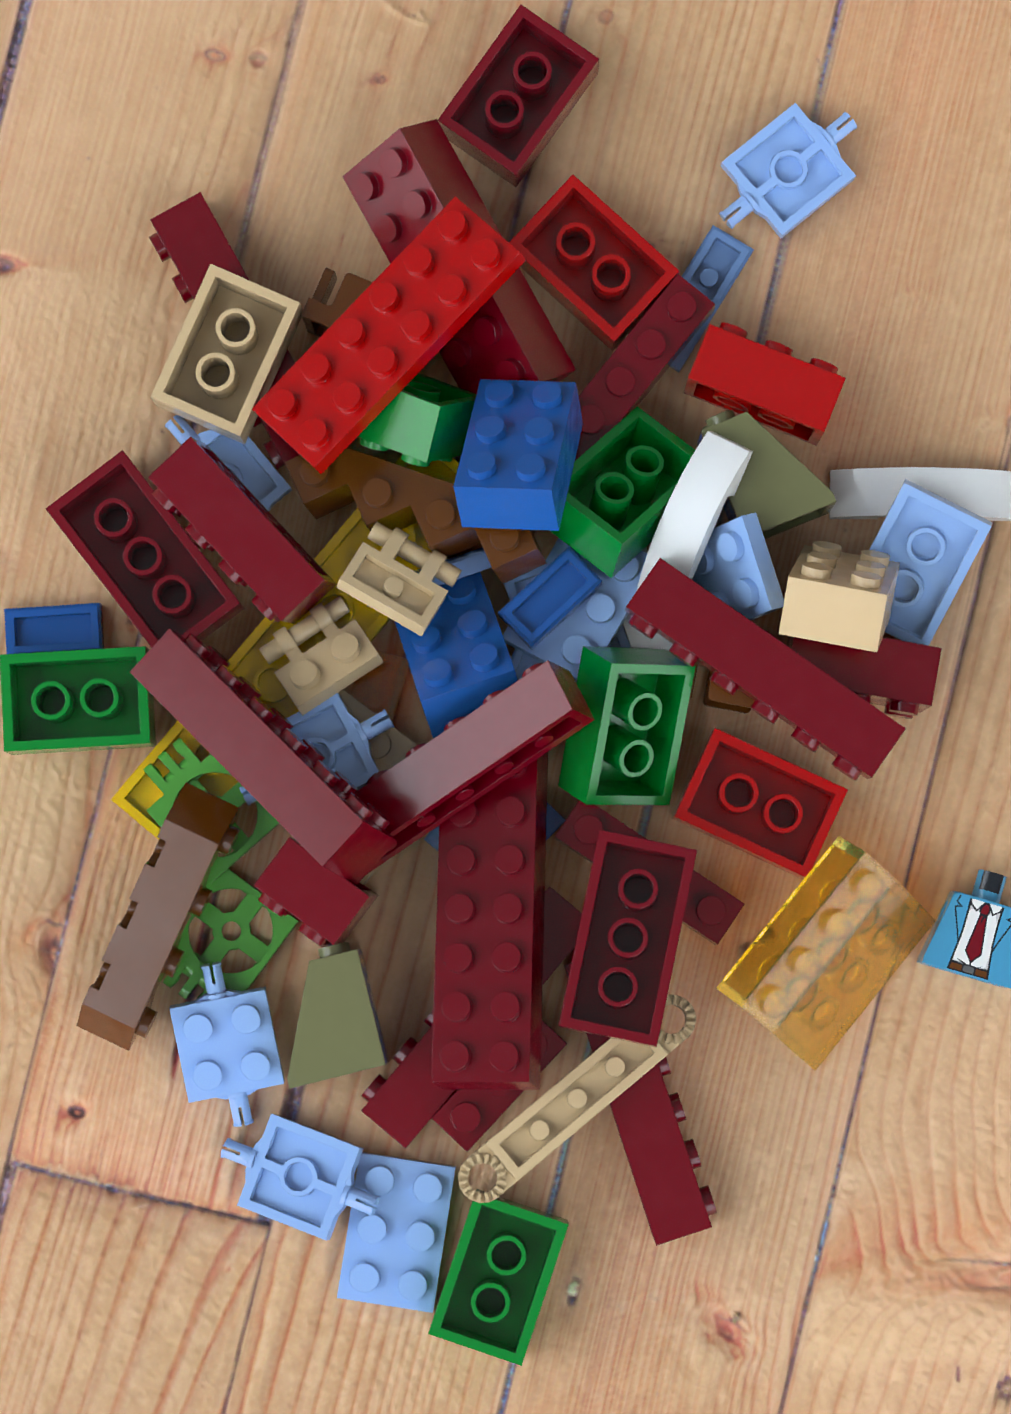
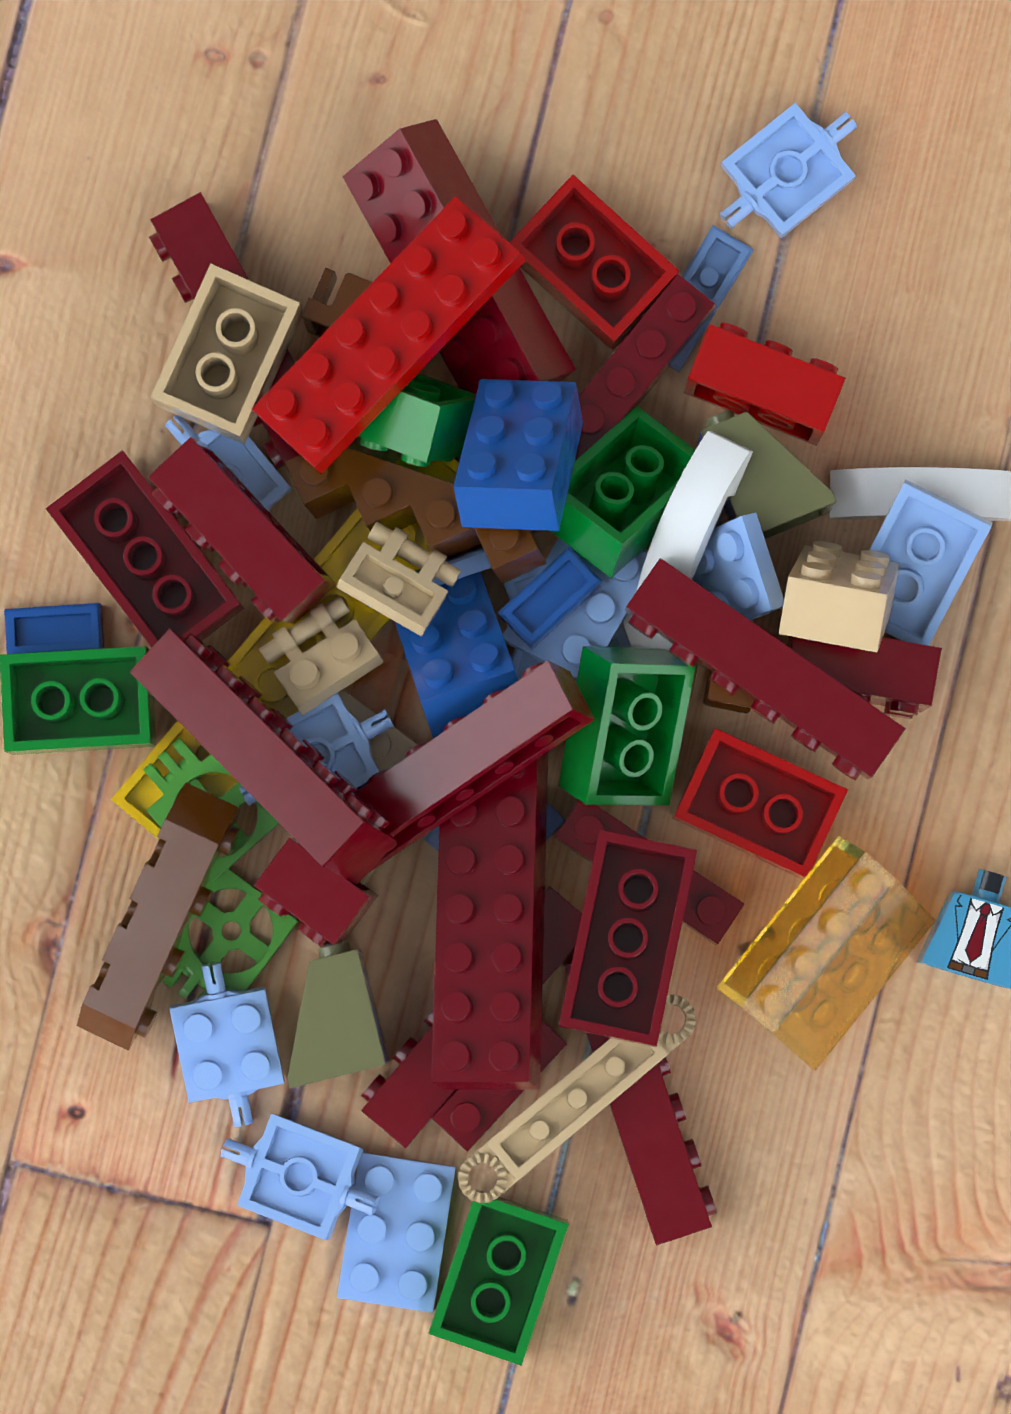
dark red brick [438,5,599,187] -> none

